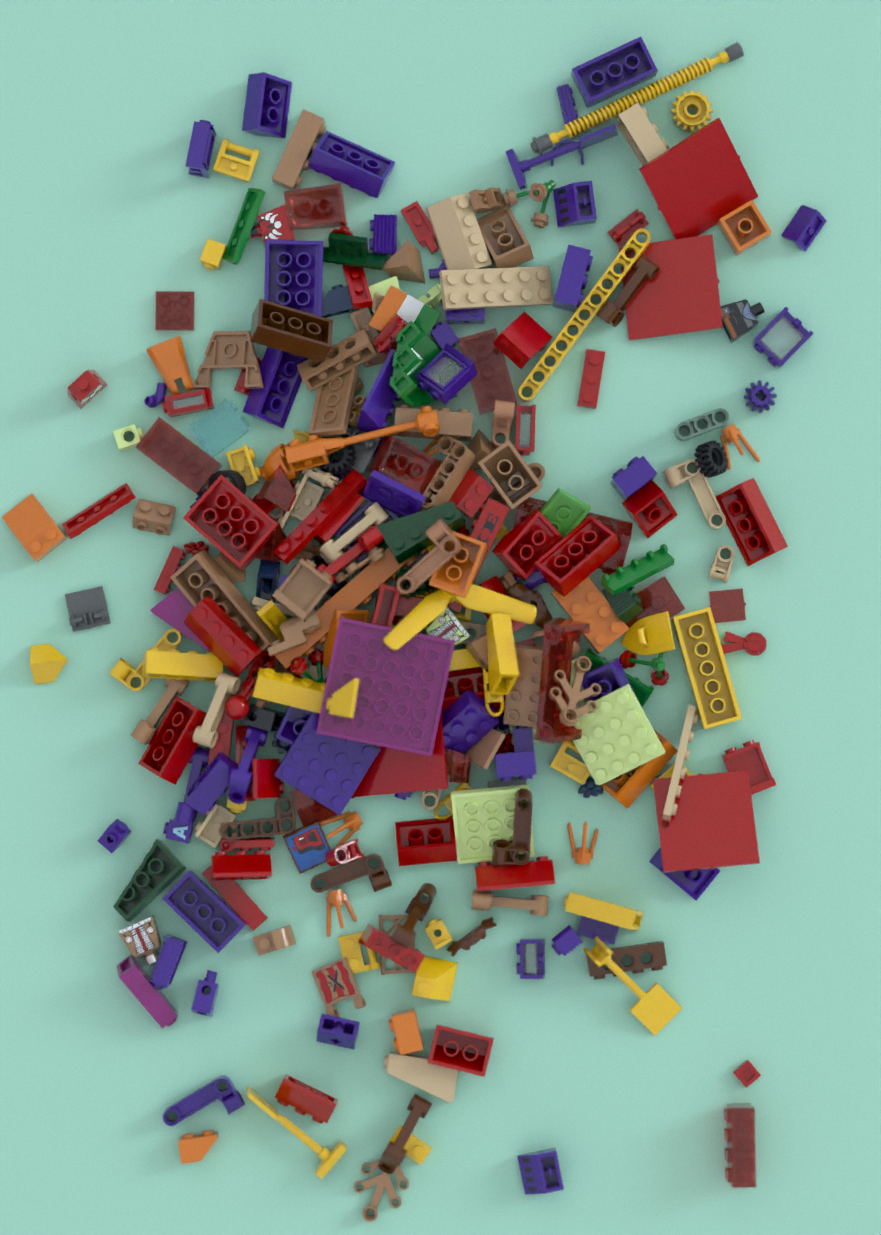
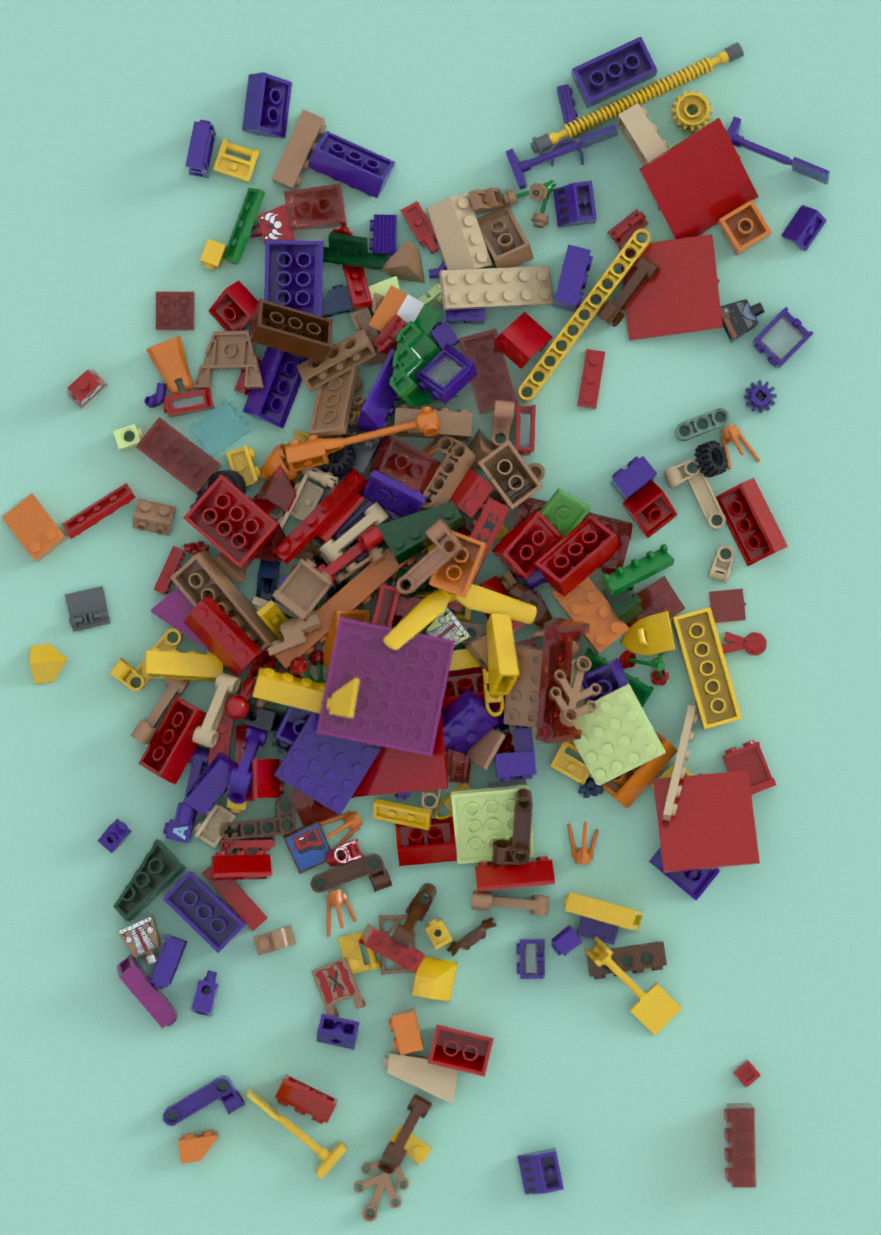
none -> red slope [208,281,258,331]
none -> yellow plate [373,799,432,830]
none -> dark purple piece [727,116,830,185]

